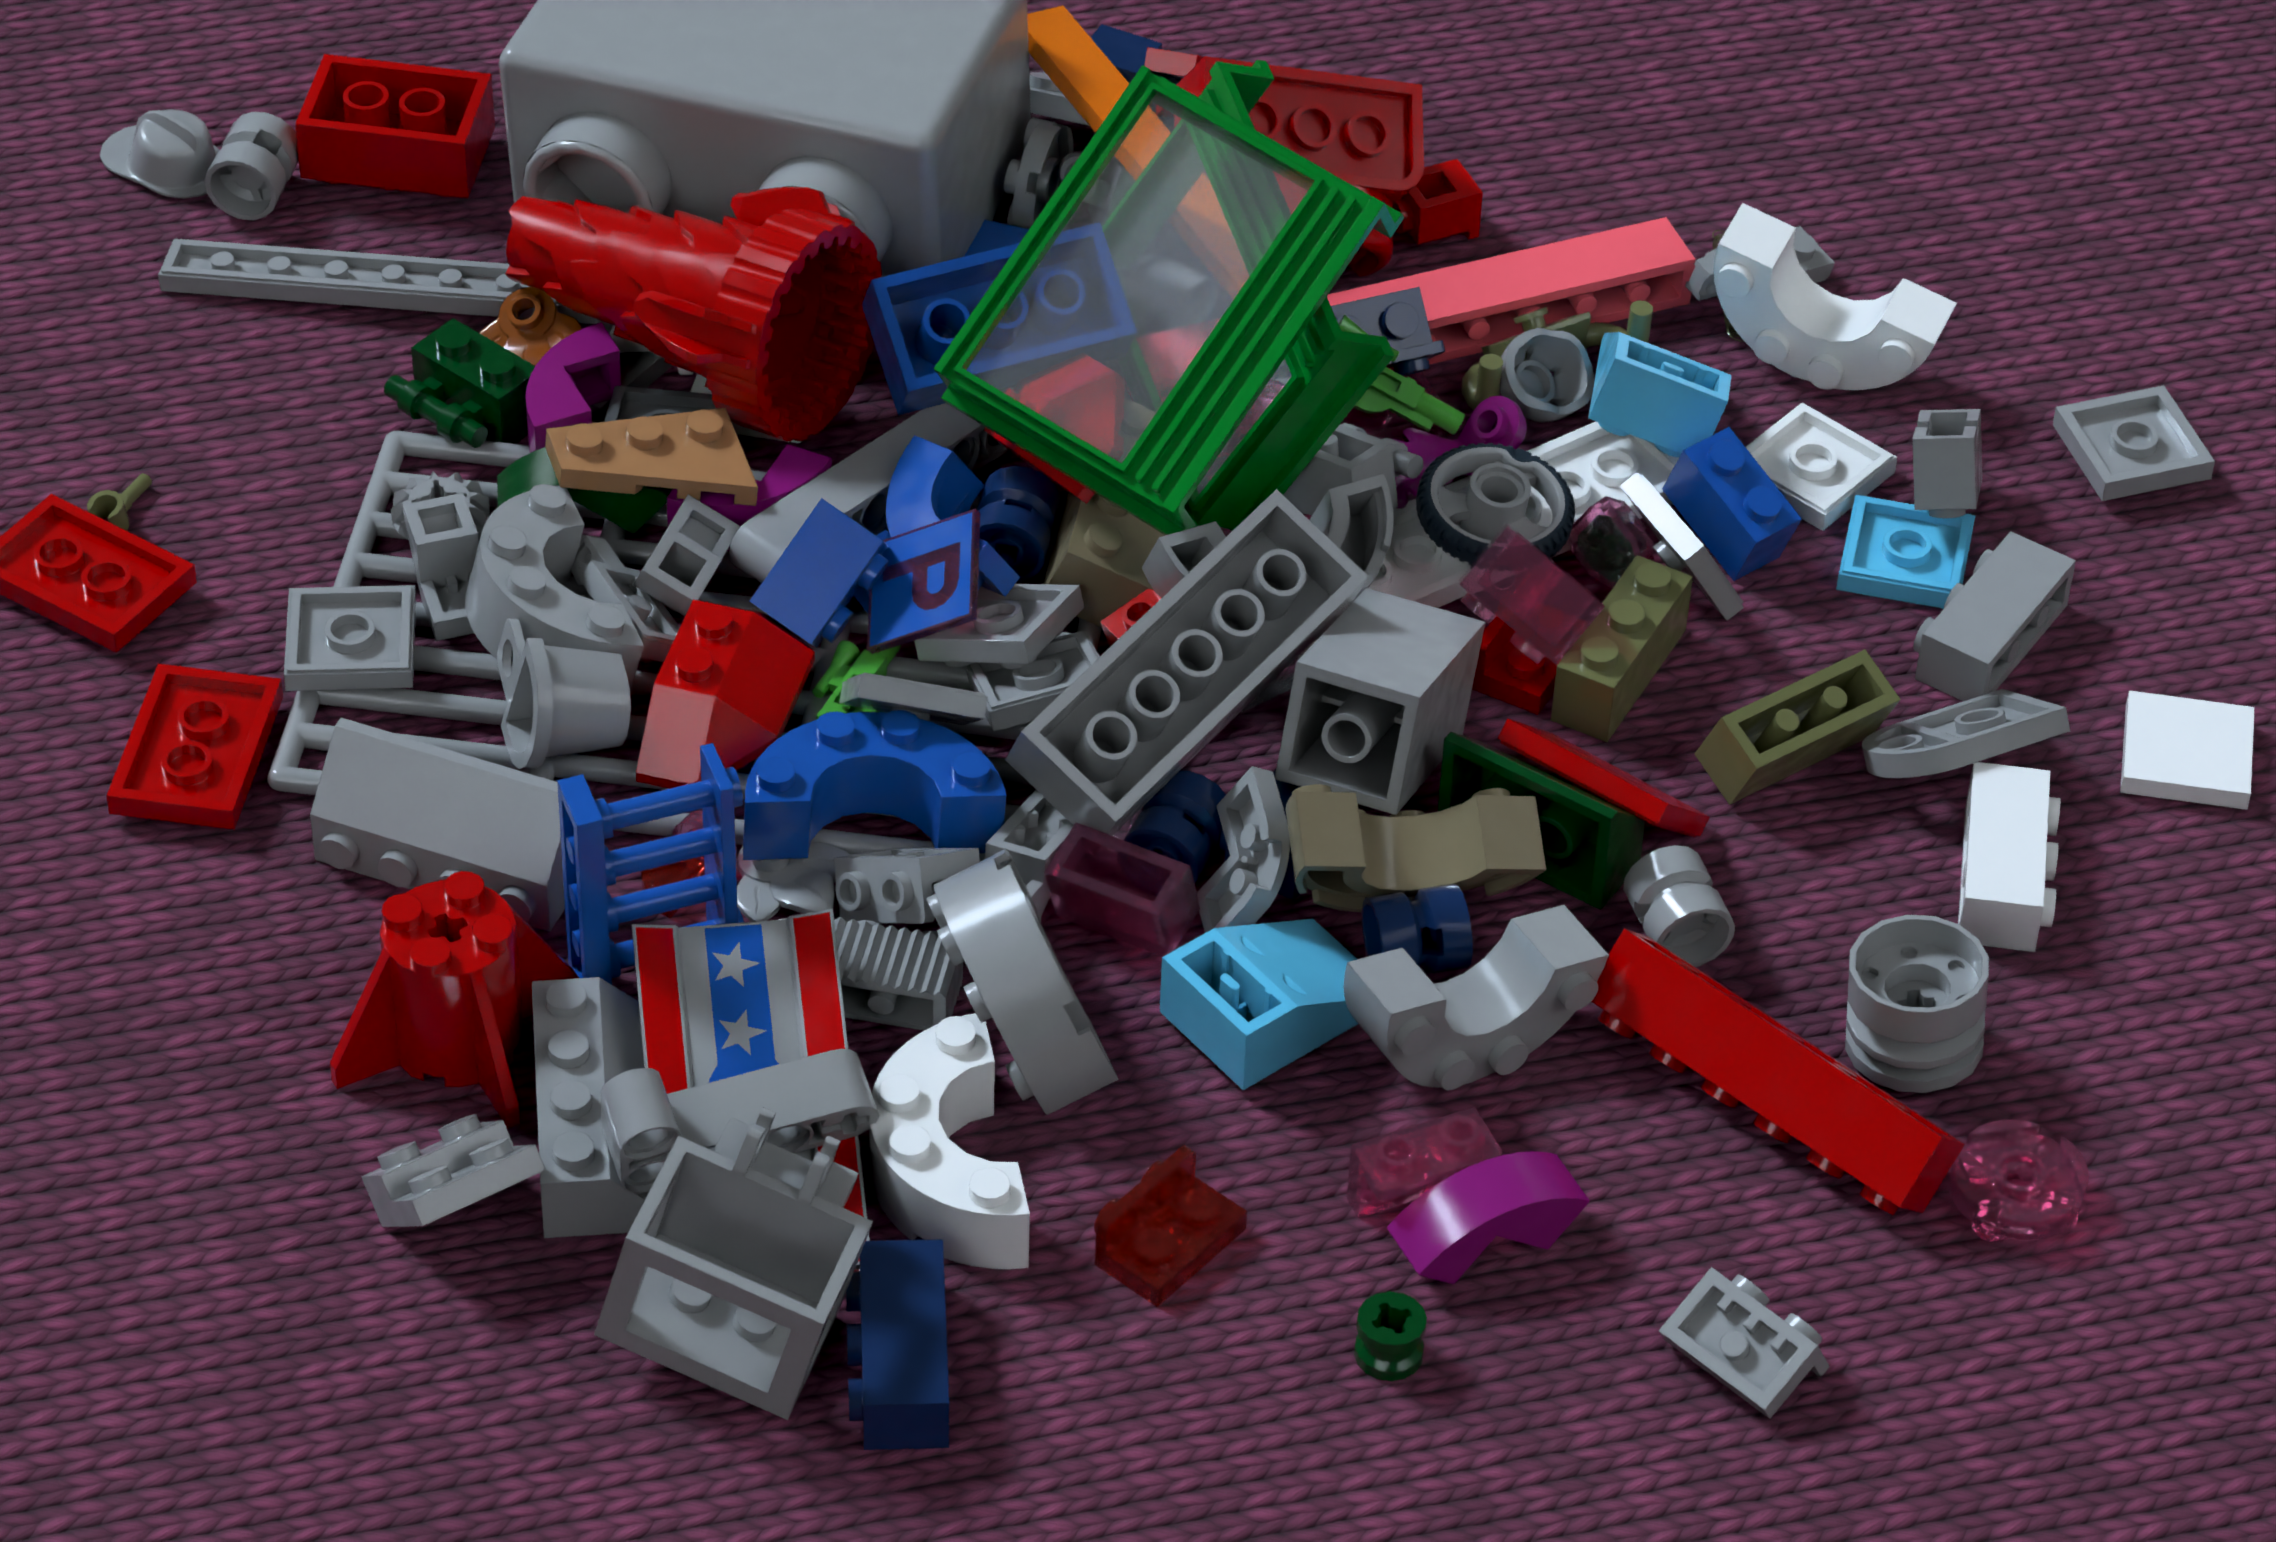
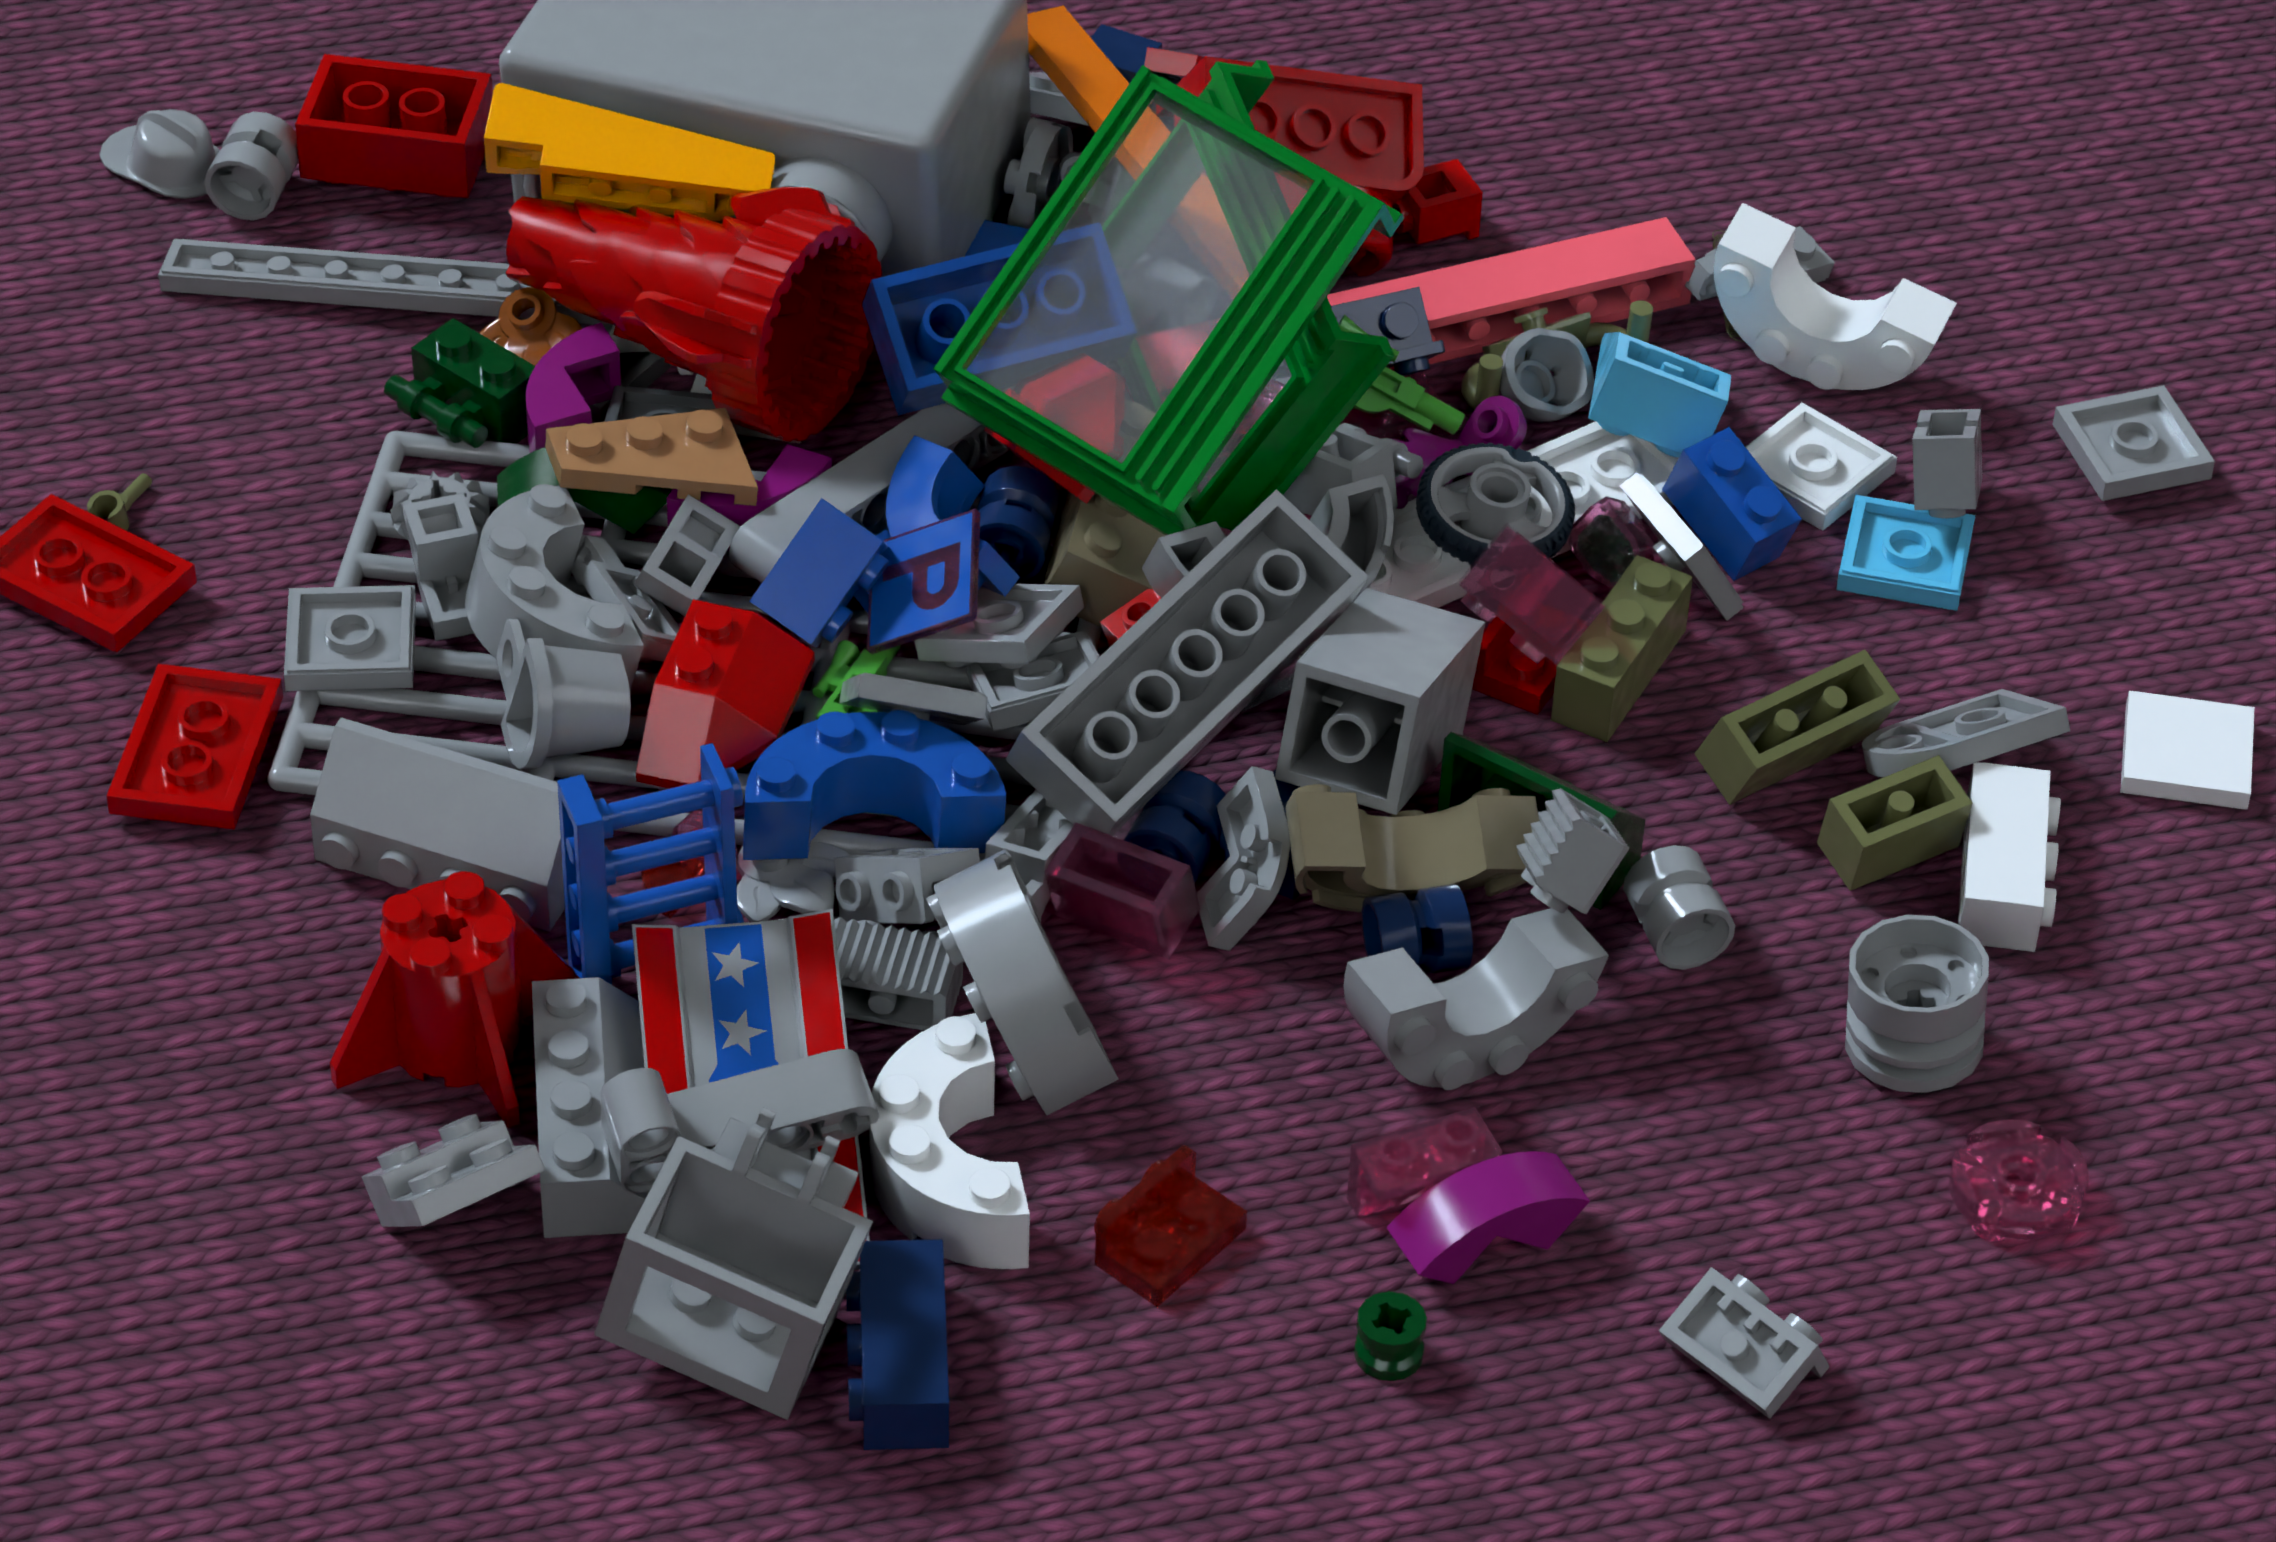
medium azure slope [1160,919,1358,1090] -> none
red tile [1498,718,1710,838] -> none
red brick [1591,929,1965,1215] -> none
light grey brick [1913,531,2076,701] -> none
none -> light orange wedge [484,83,775,221]
none -> light grey brick [1516,788,1630,914]
none -> olive brick [1817,755,1973,891]

